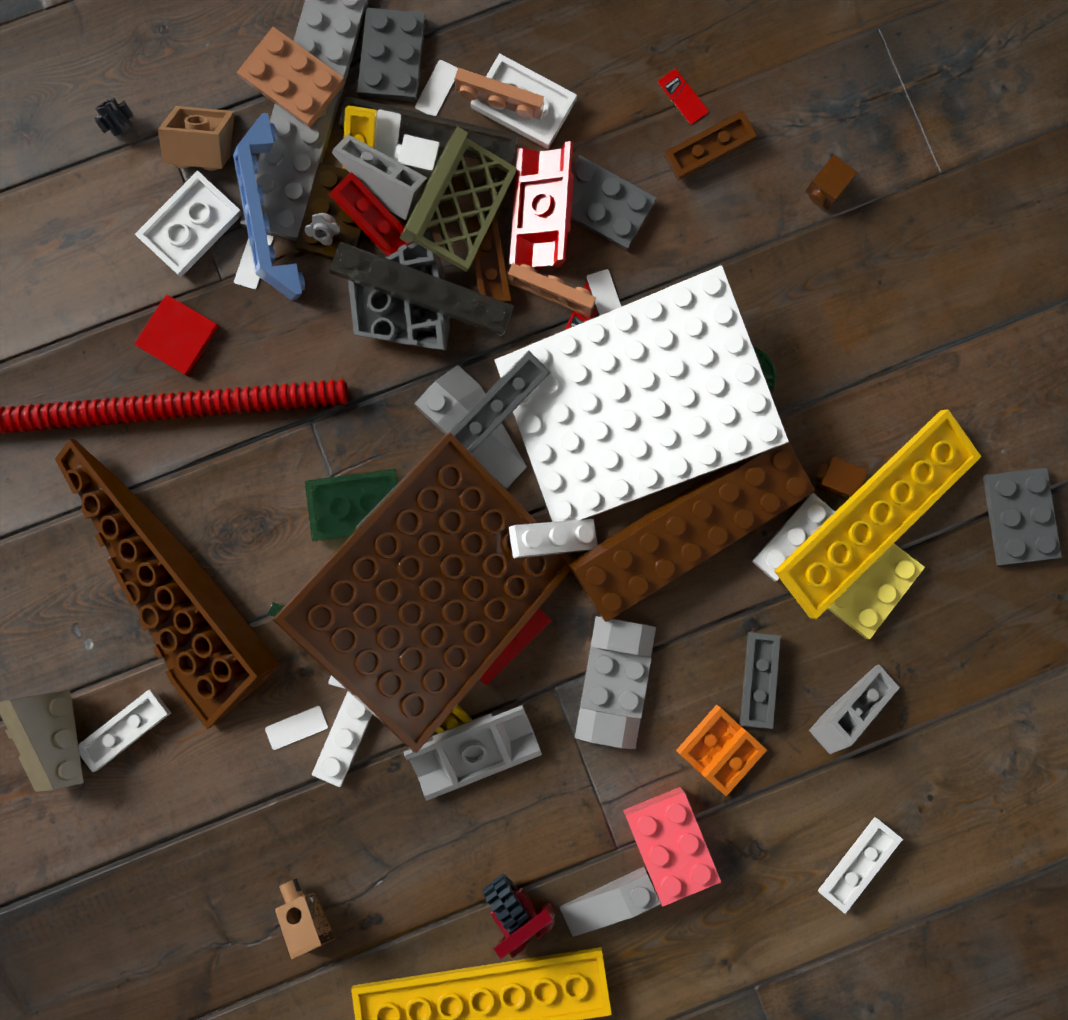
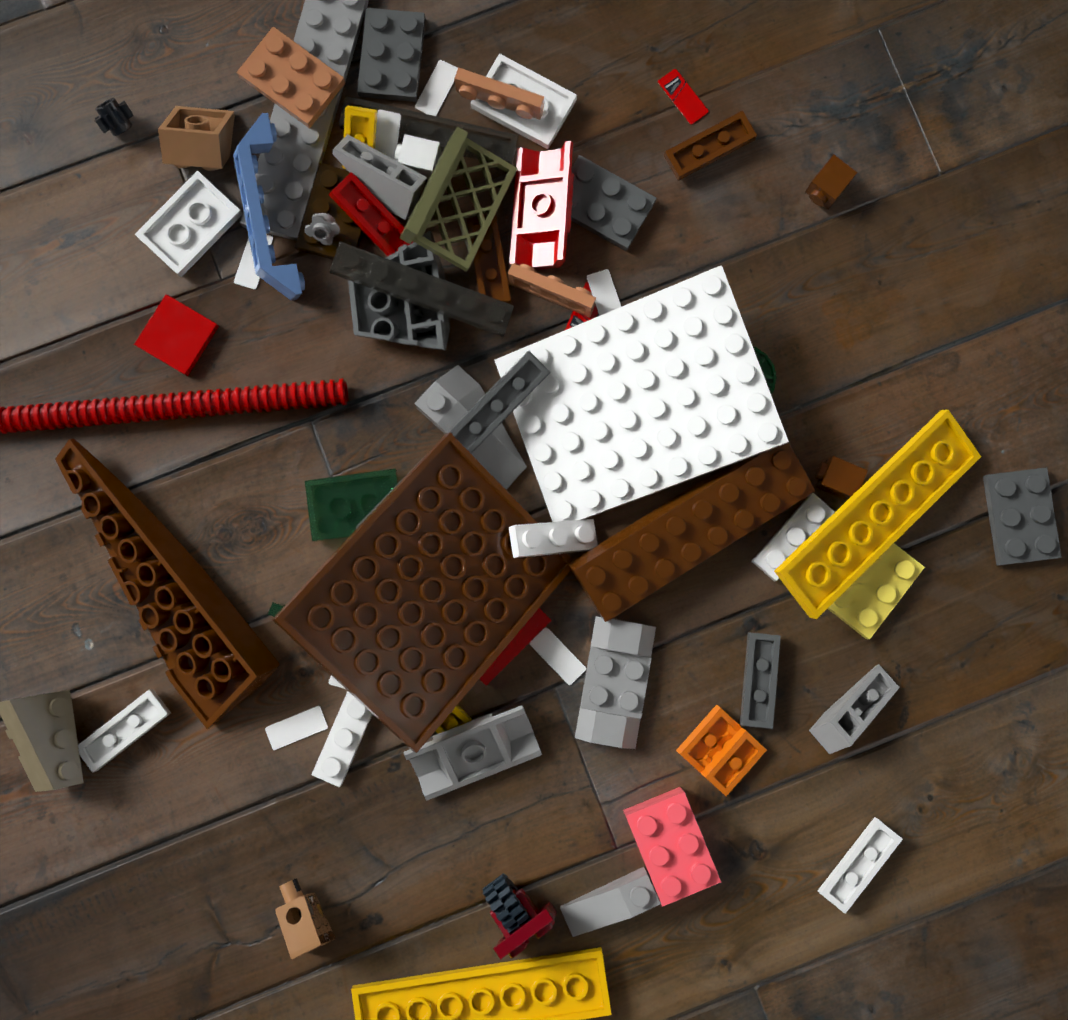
none -> white sticker [530,627,586,685]

